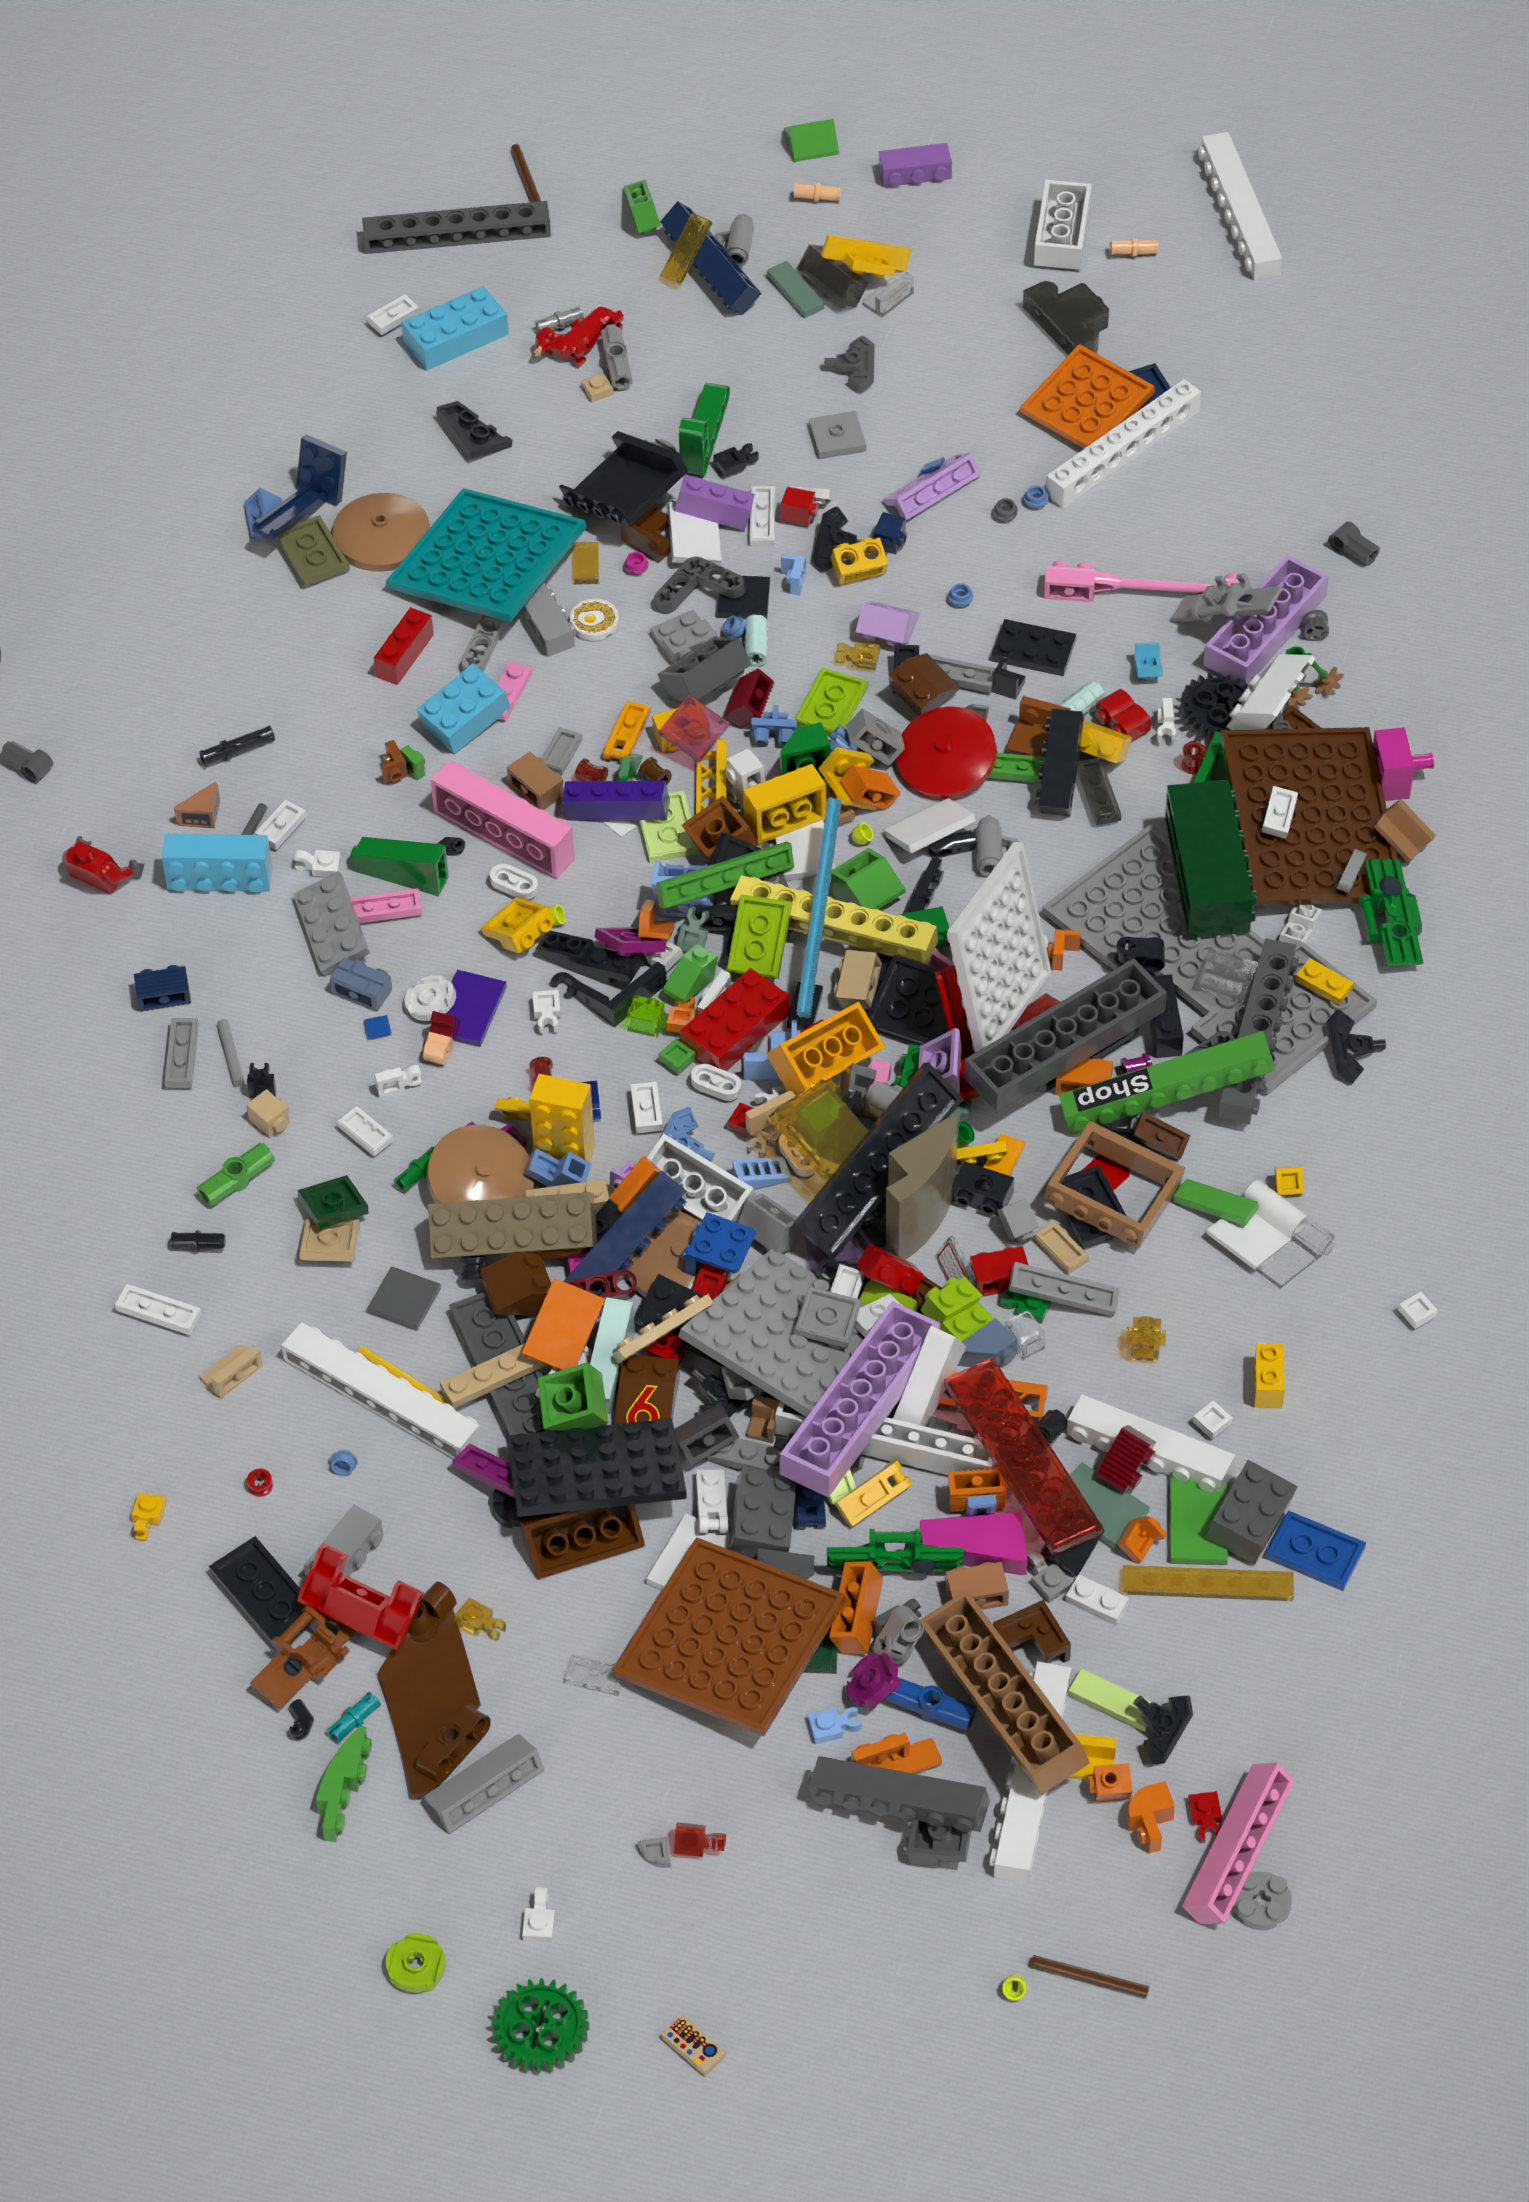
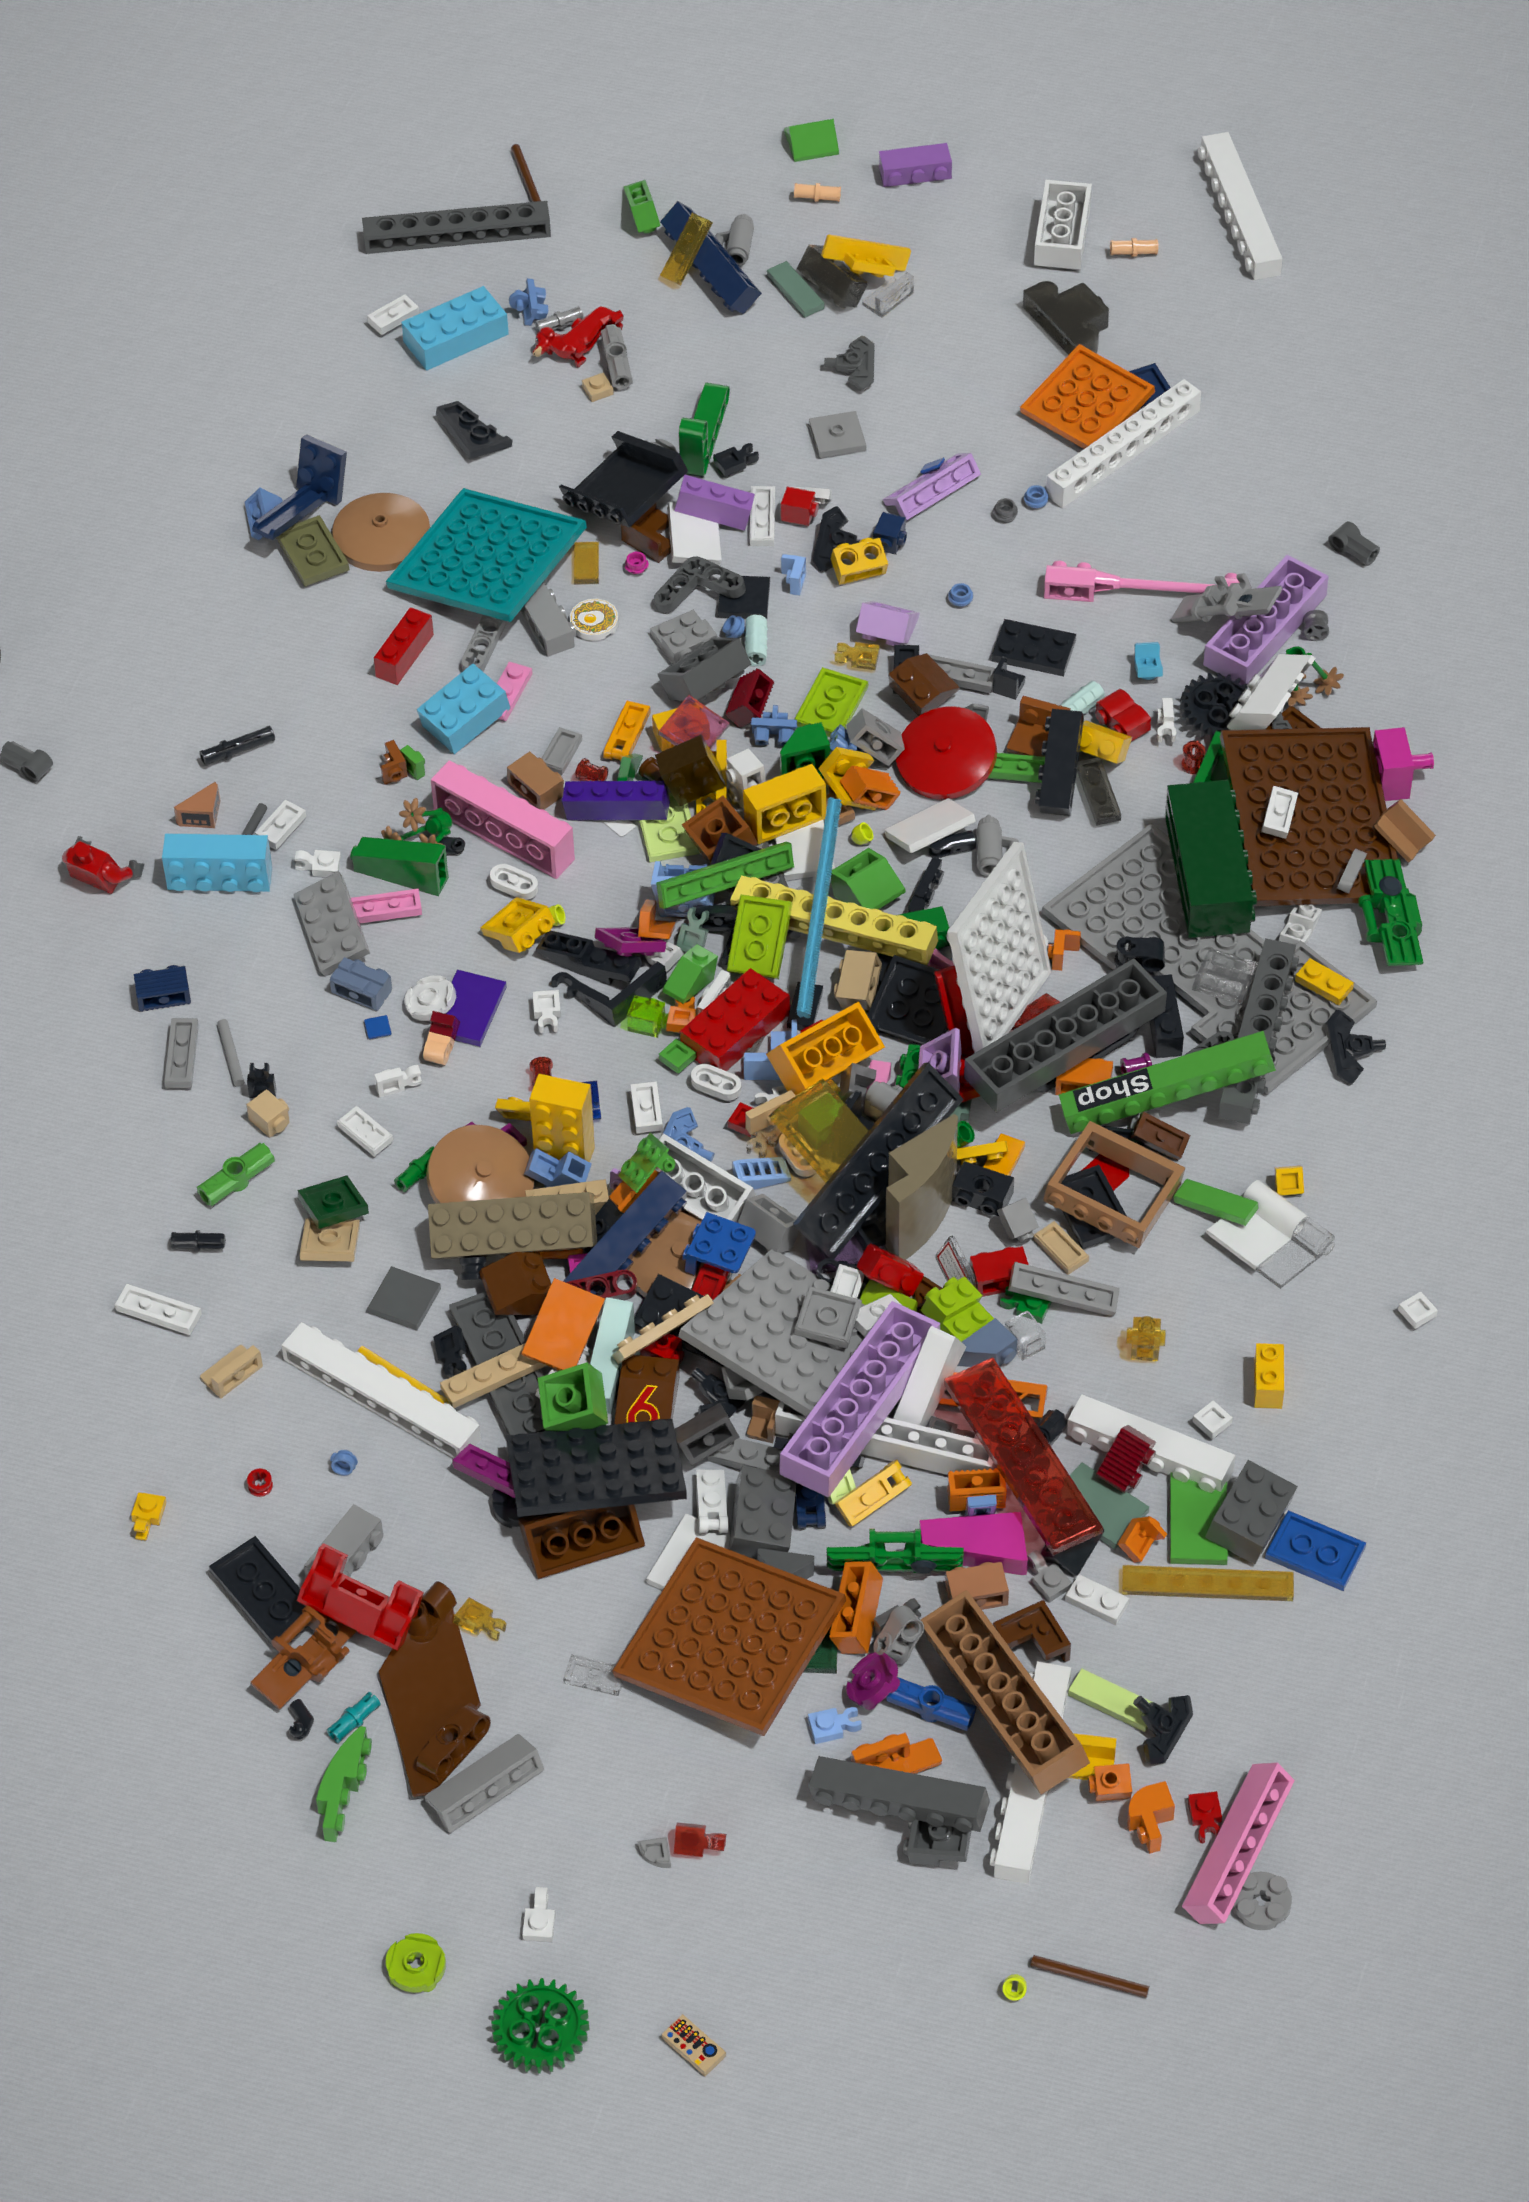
none -> plant [381,798,452,845]
none -> black plate [433,1325,467,1378]
none -> medium blue hips [509,278,549,326]
none -> bright green hinge [618,1133,676,1193]
none -> dark brown brick [655,735,726,806]

